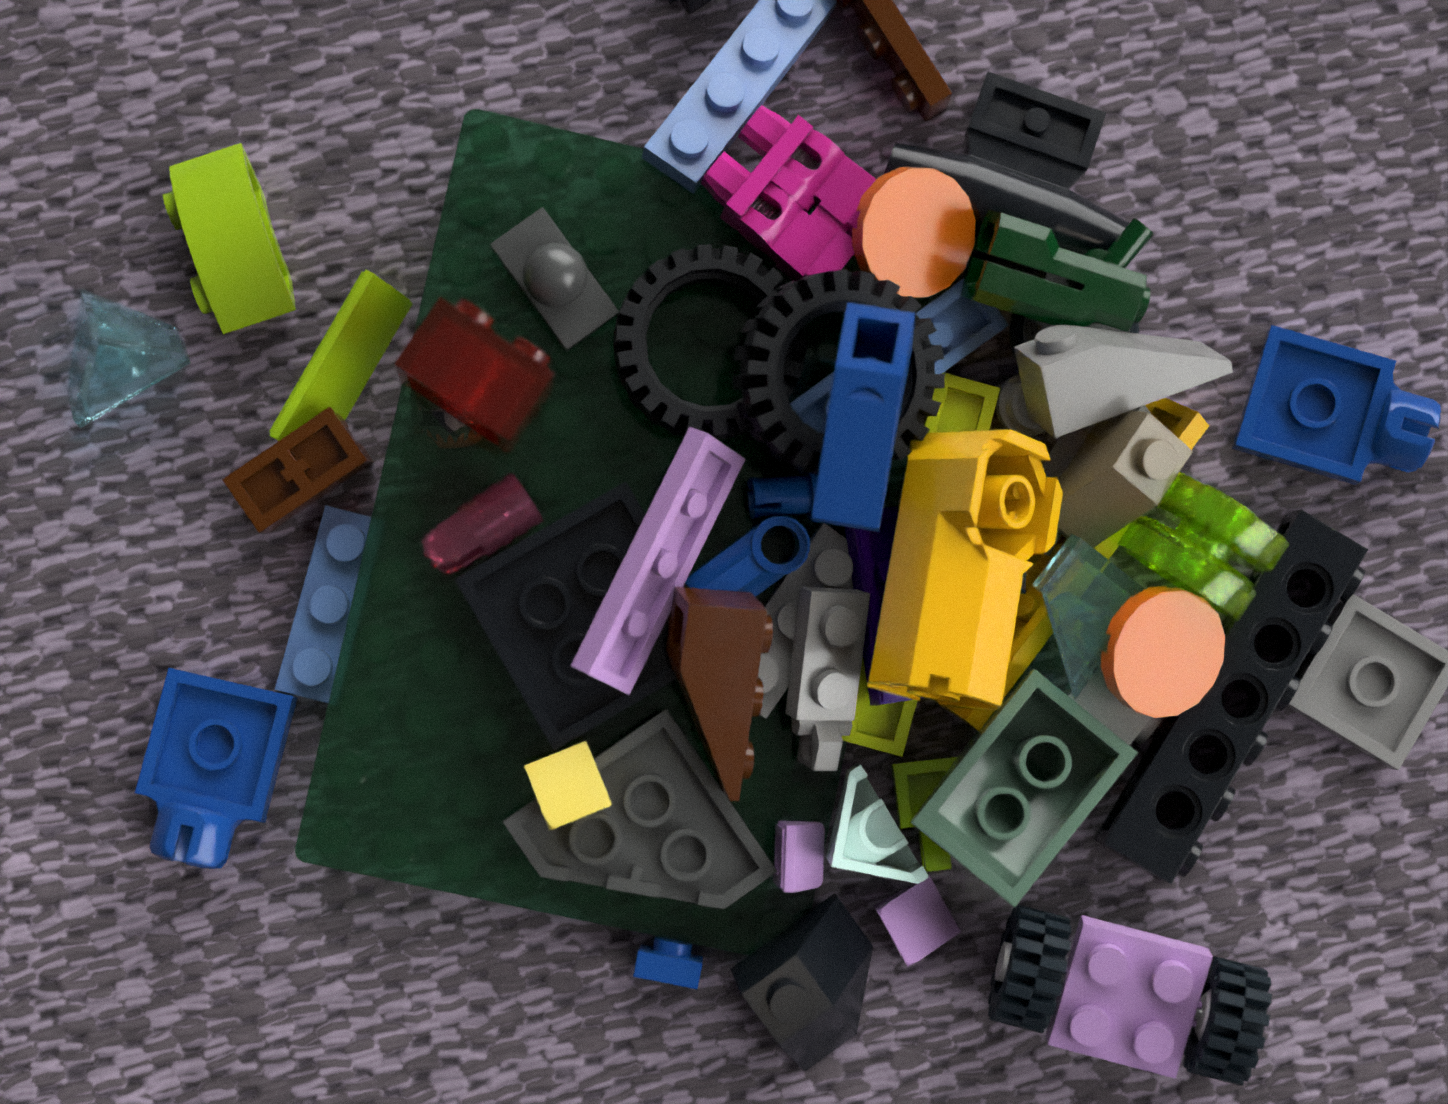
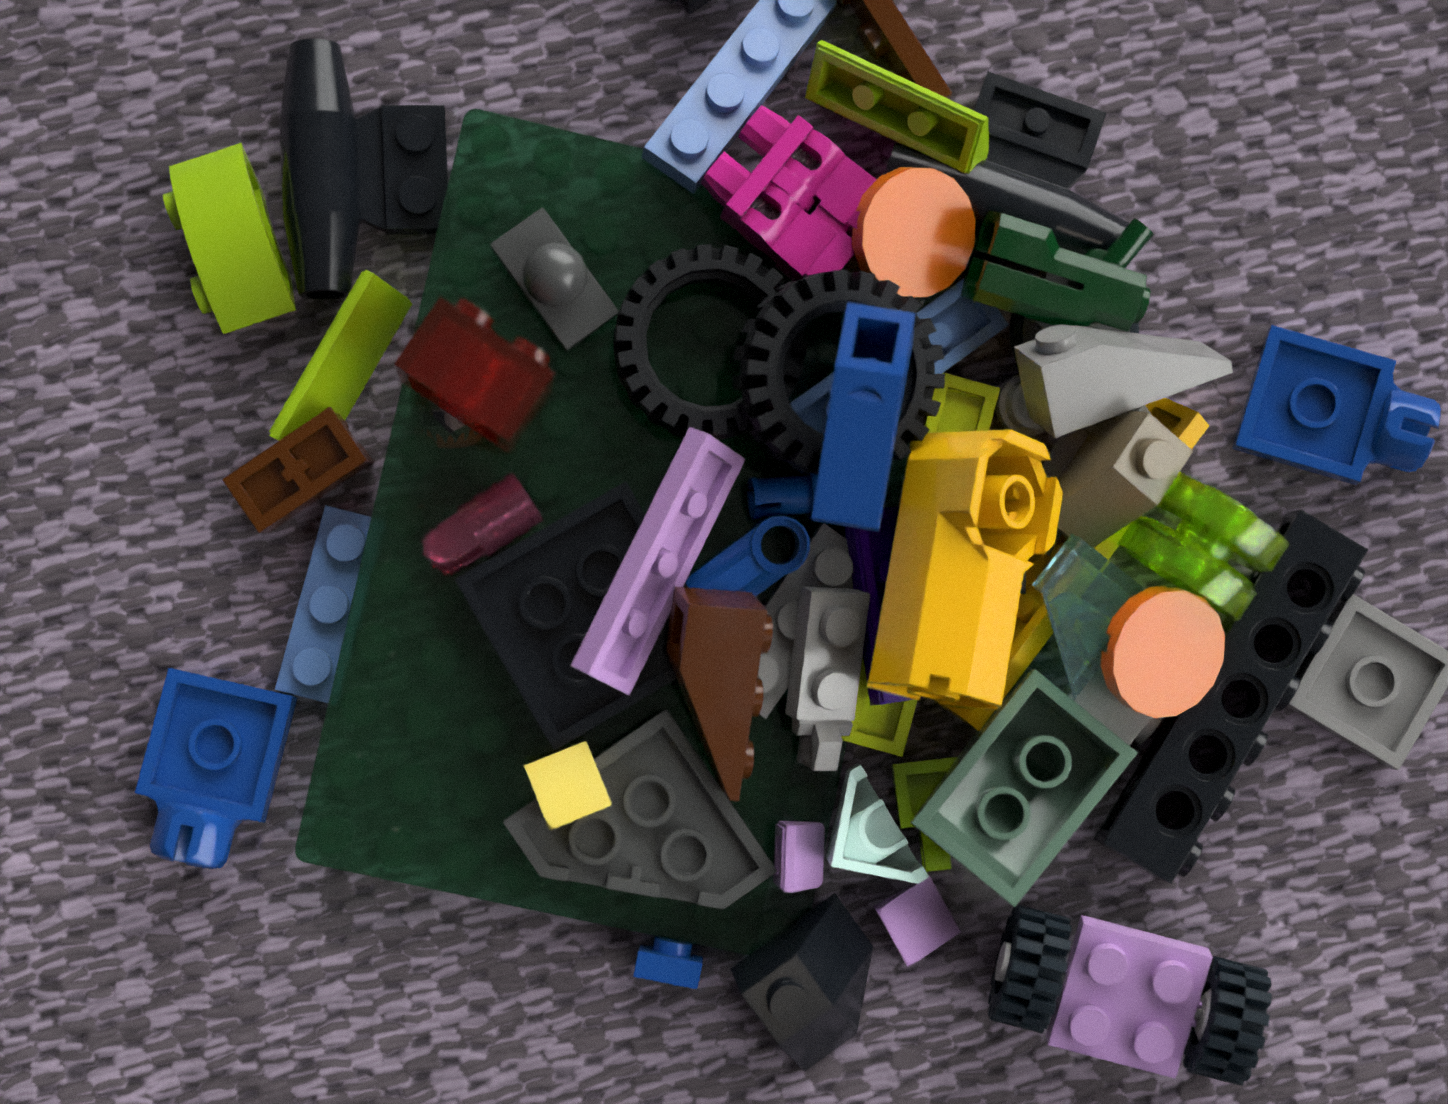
clear light blue slope [68,289,191,428] -> none
none -> black plate [279,39,450,300]
none -> lime slope [805,40,989,174]

